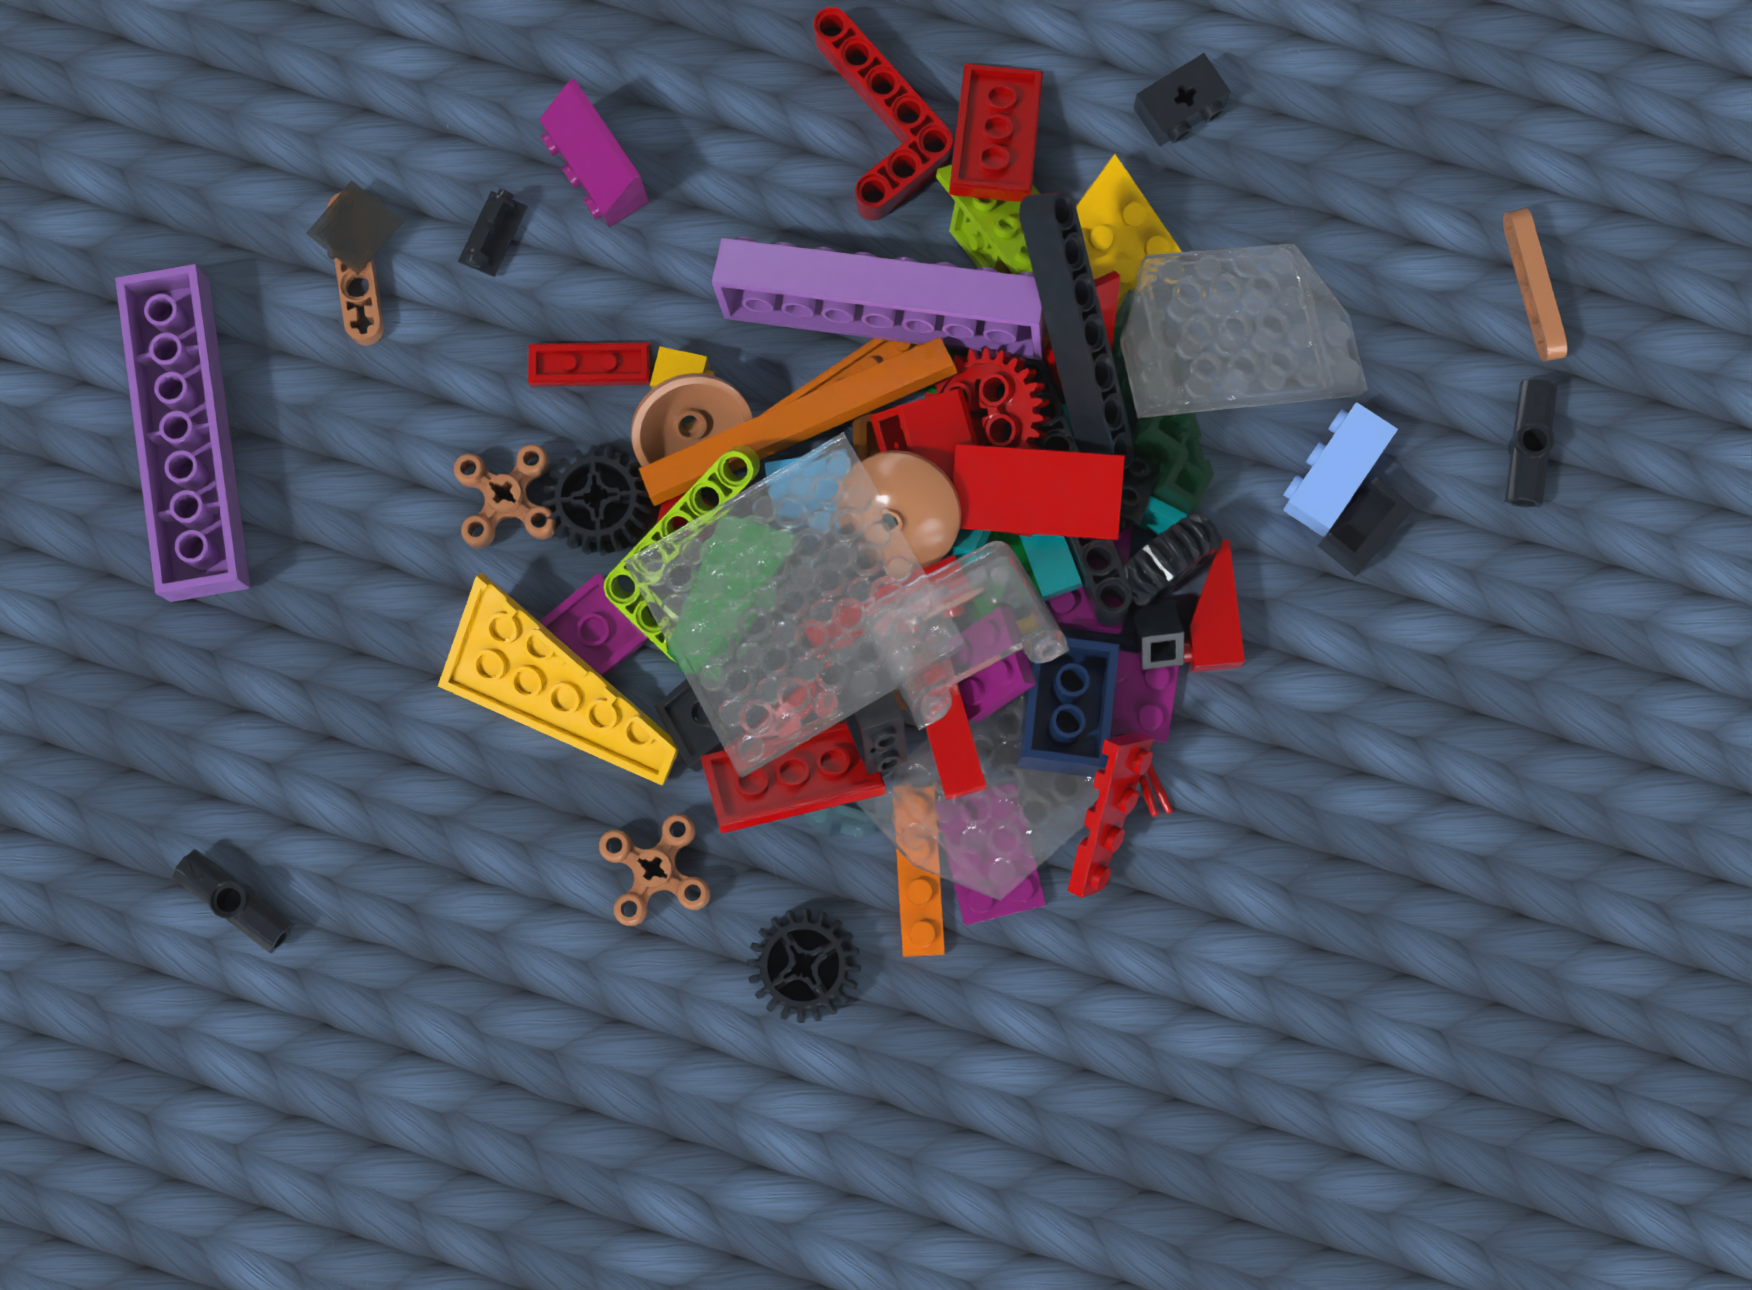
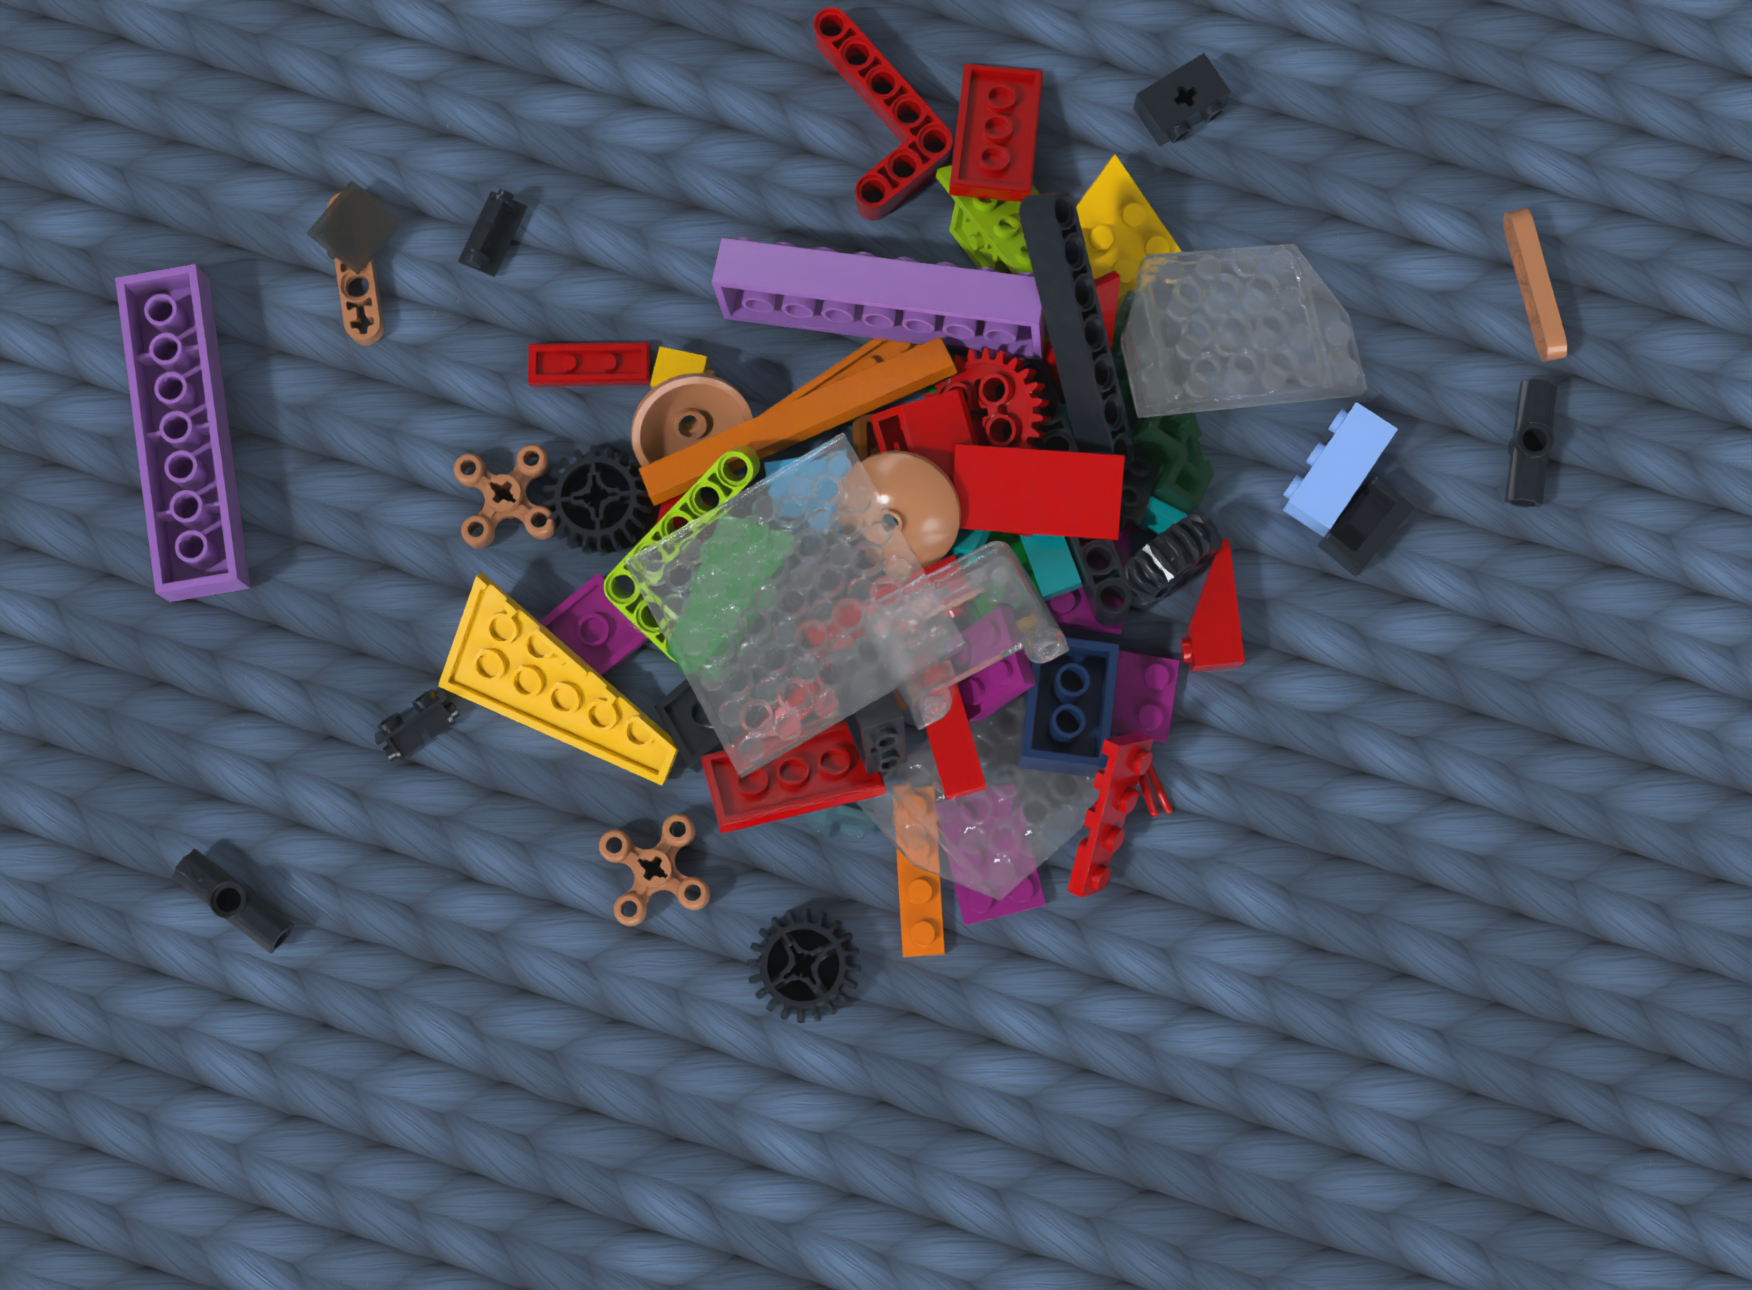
magenta slope [539,78,649,228] -> none
black brick [1133,602,1184,670] -> none
none -> black hinge [375,688,461,761]

